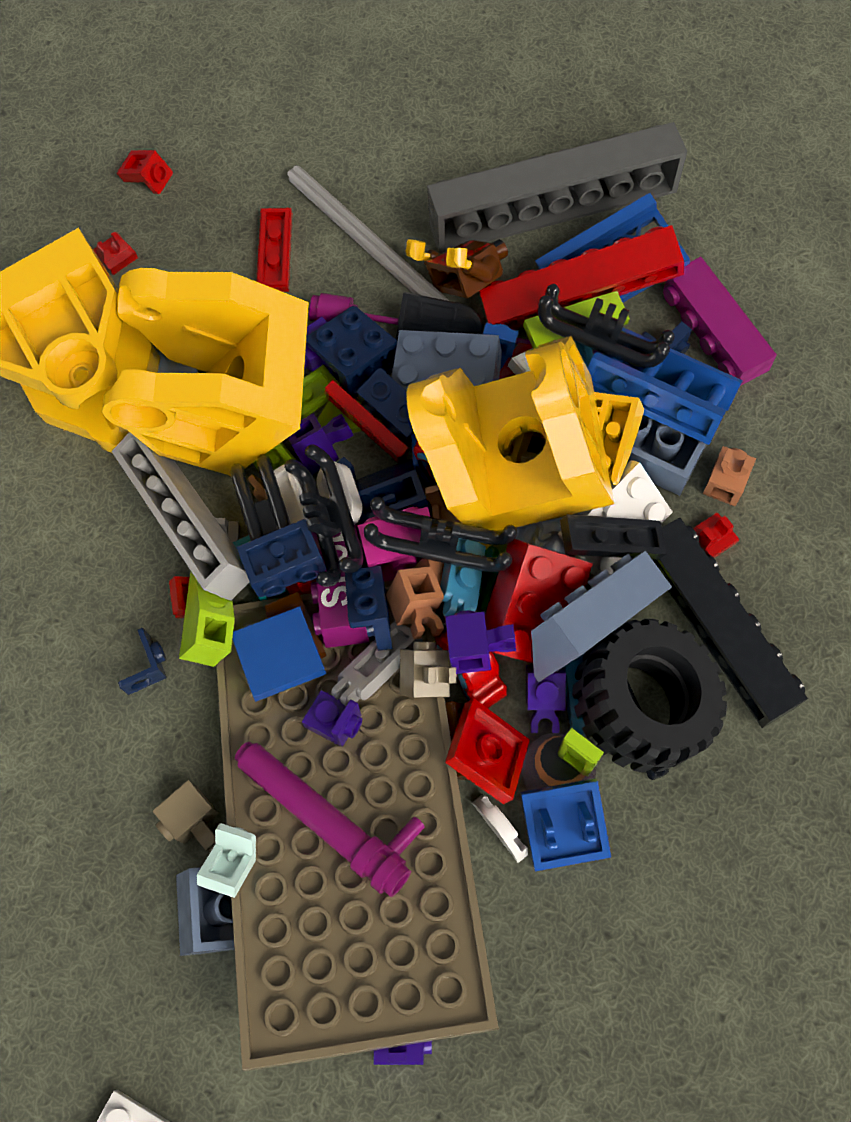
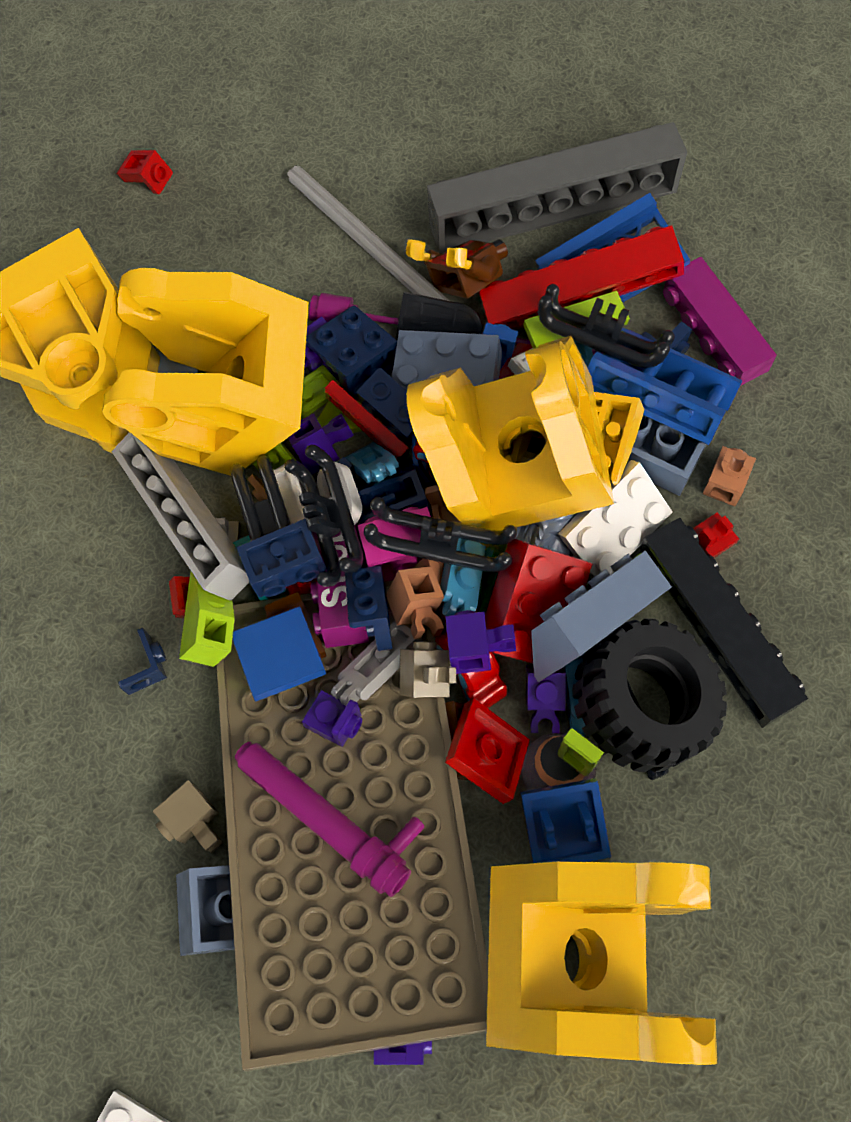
red tile [93,232,138,275] -> none
light aqua bracket [197,823,256,898] -> none
red tile [256,208,293,292] -> none
white tile [472,795,529,863] -> none
black plate [560,514,667,560] -> none
none -> dark azure hinge [345,442,399,483]
none -> yellow brick [486,861,717,1065]

